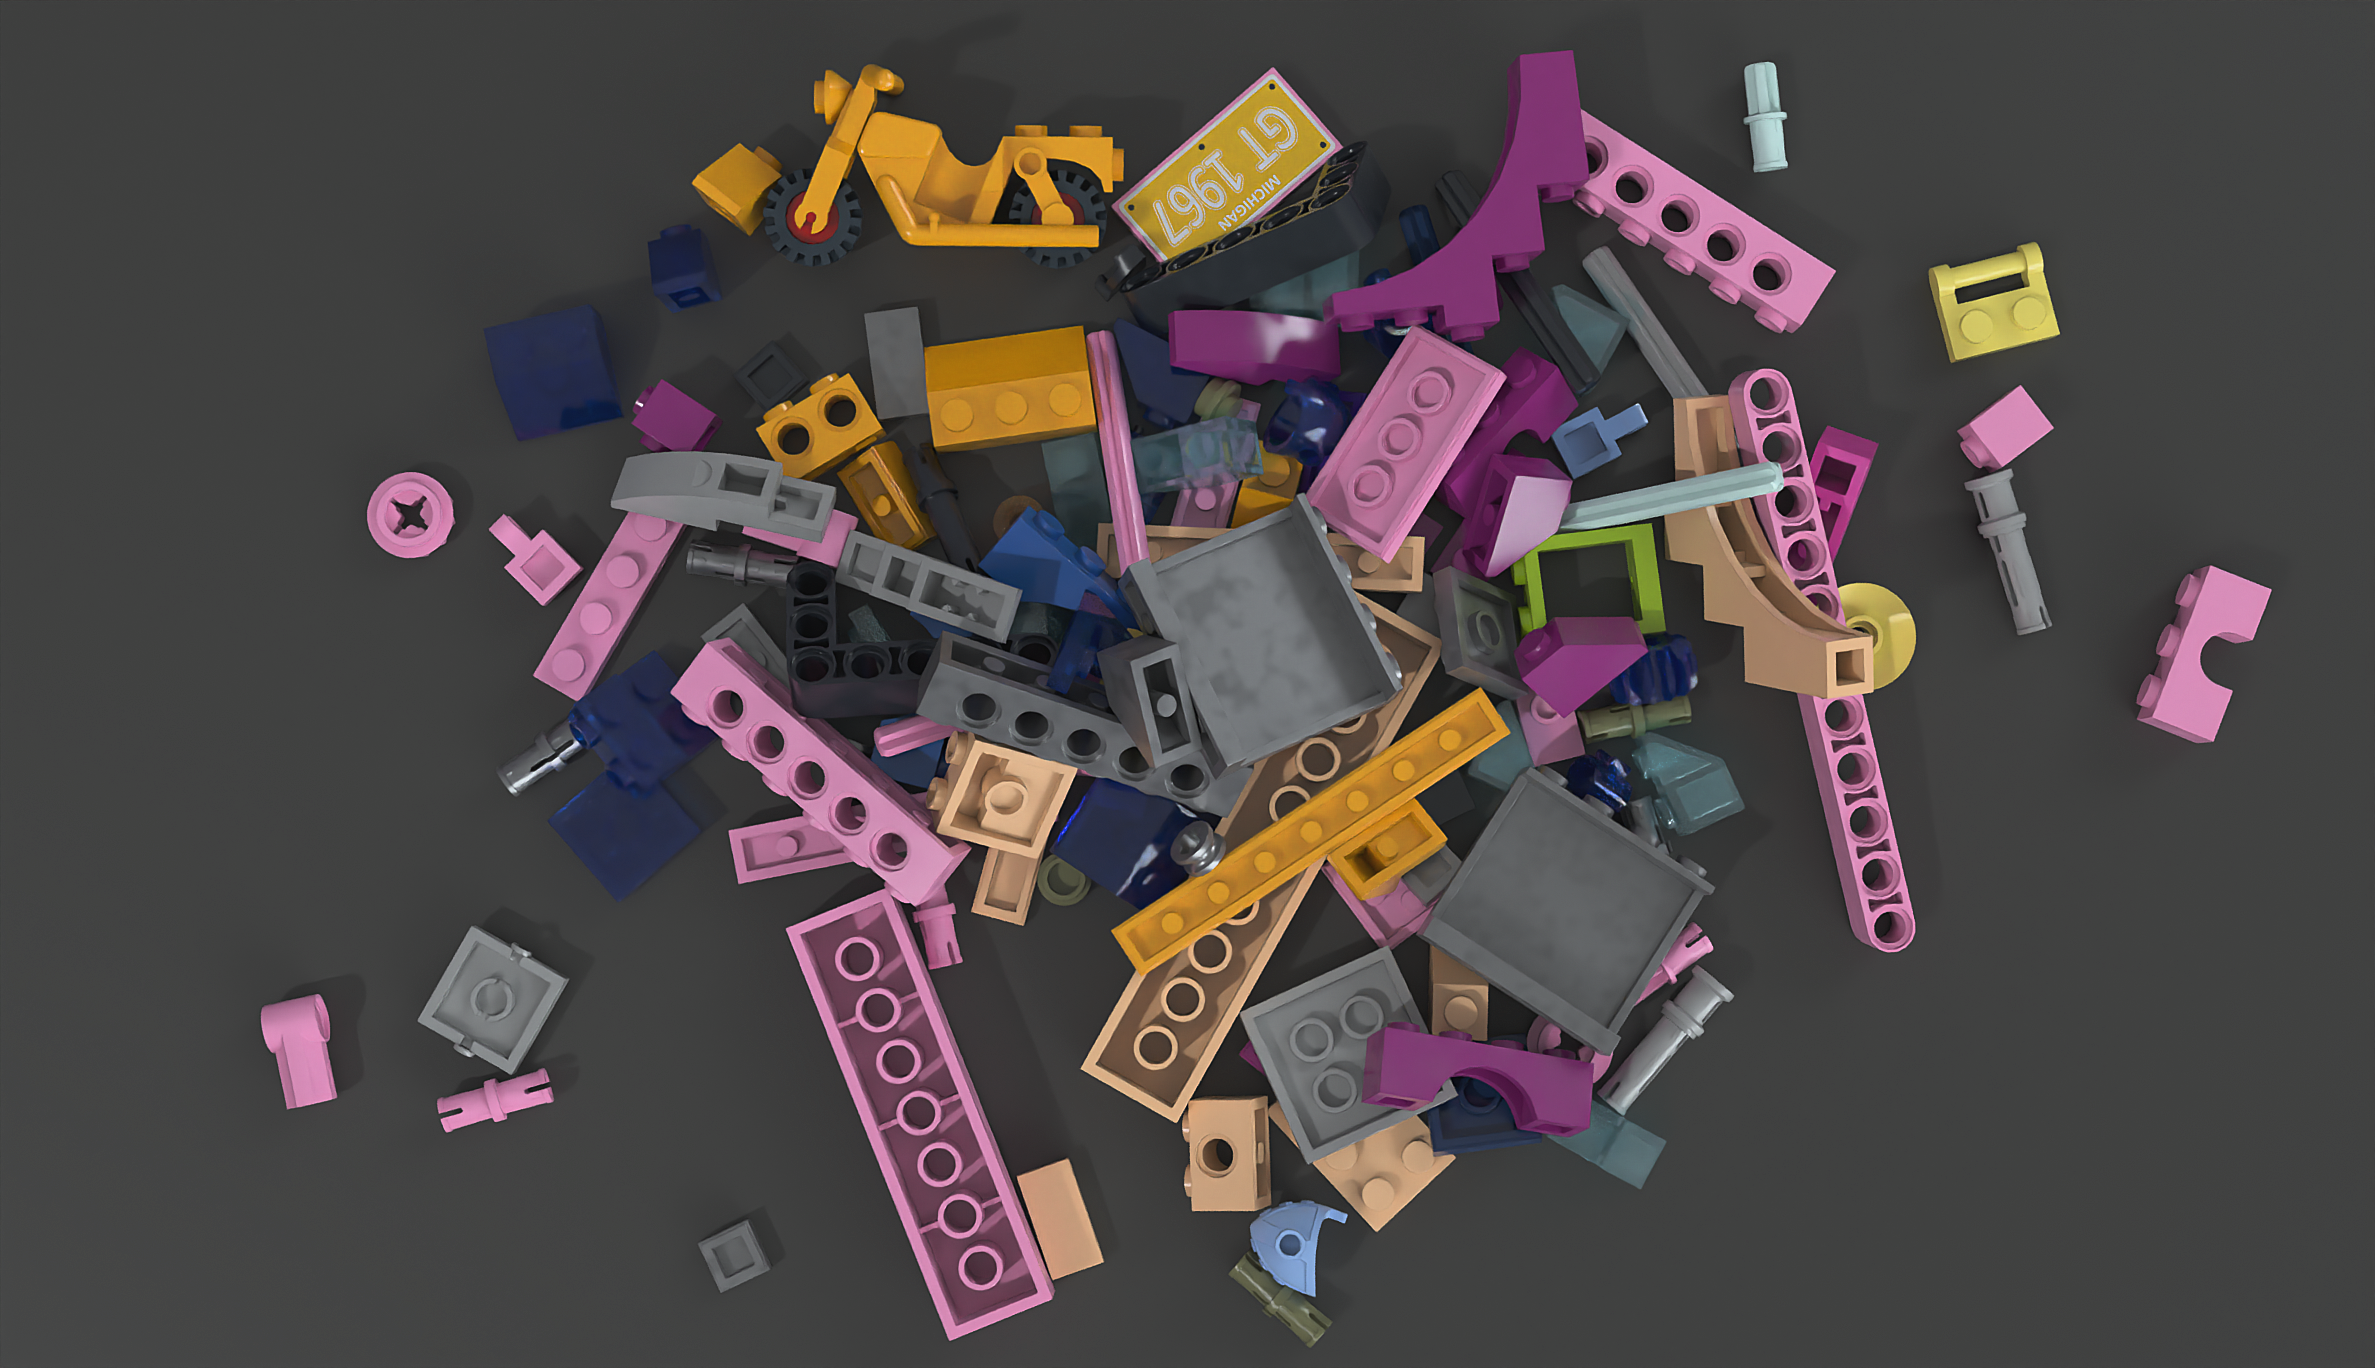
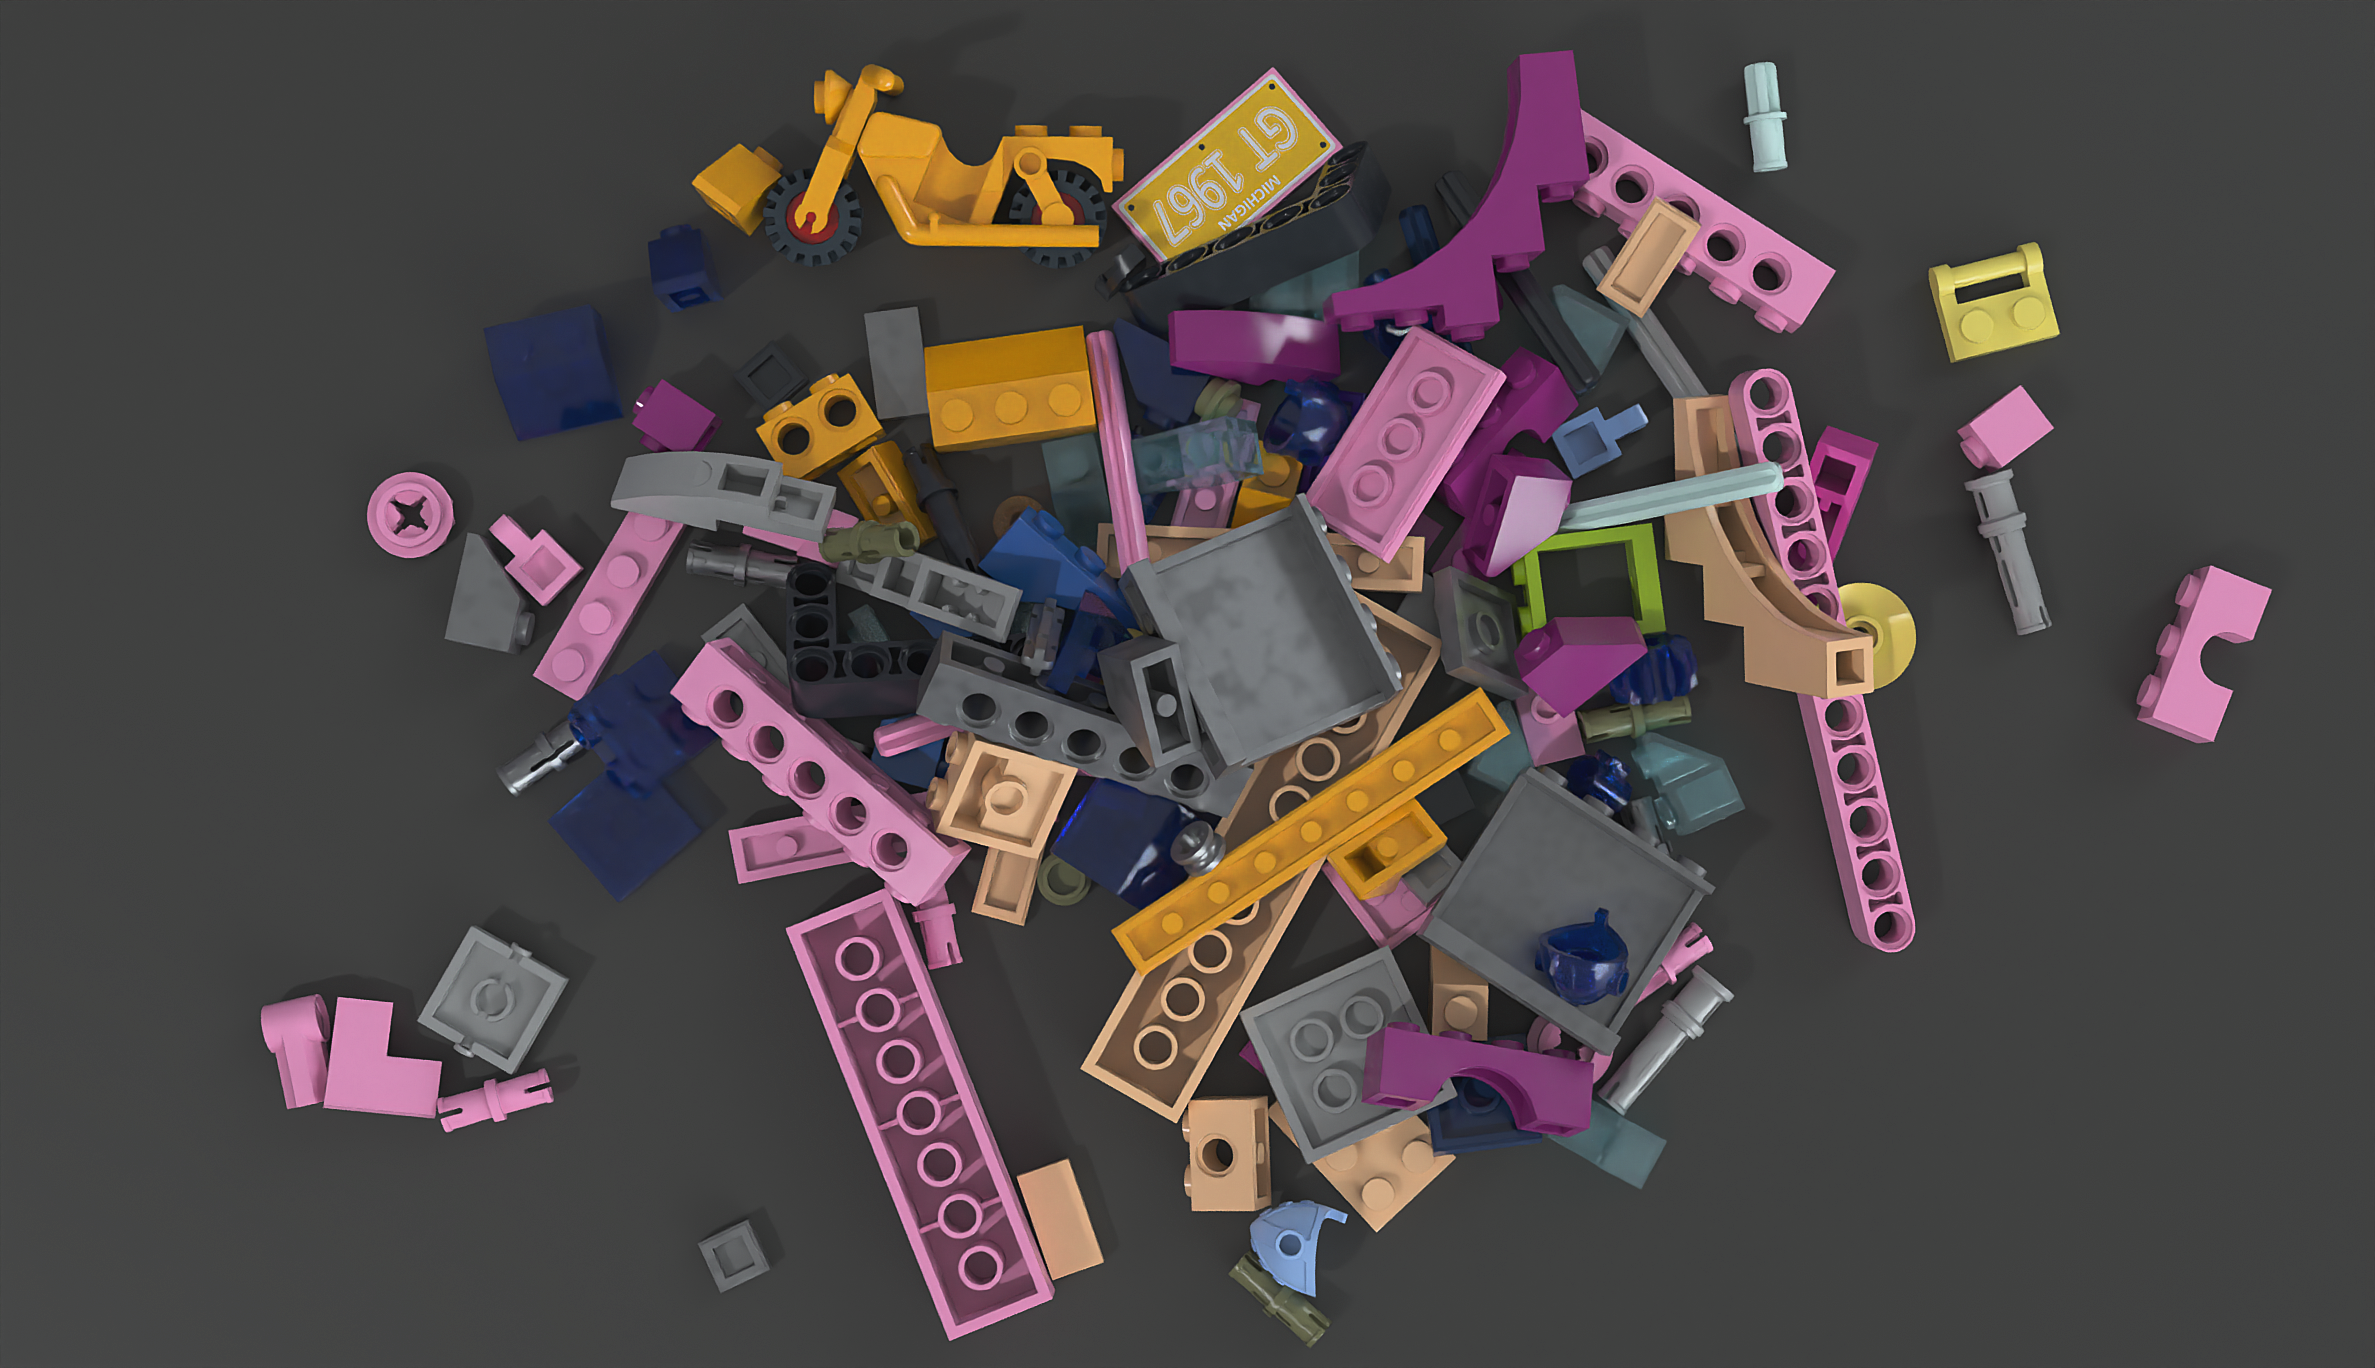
none -> bright pink tile [323,997,442,1118]
none -> flat silver slope [444,533,535,655]
none -> olive pin [818,520,920,564]
none -> flat silver axle [1021,598,1065,676]
none -> clear blue helmet [1535,907,1630,1007]
none -> light nougat tile [1596,196,1702,318]

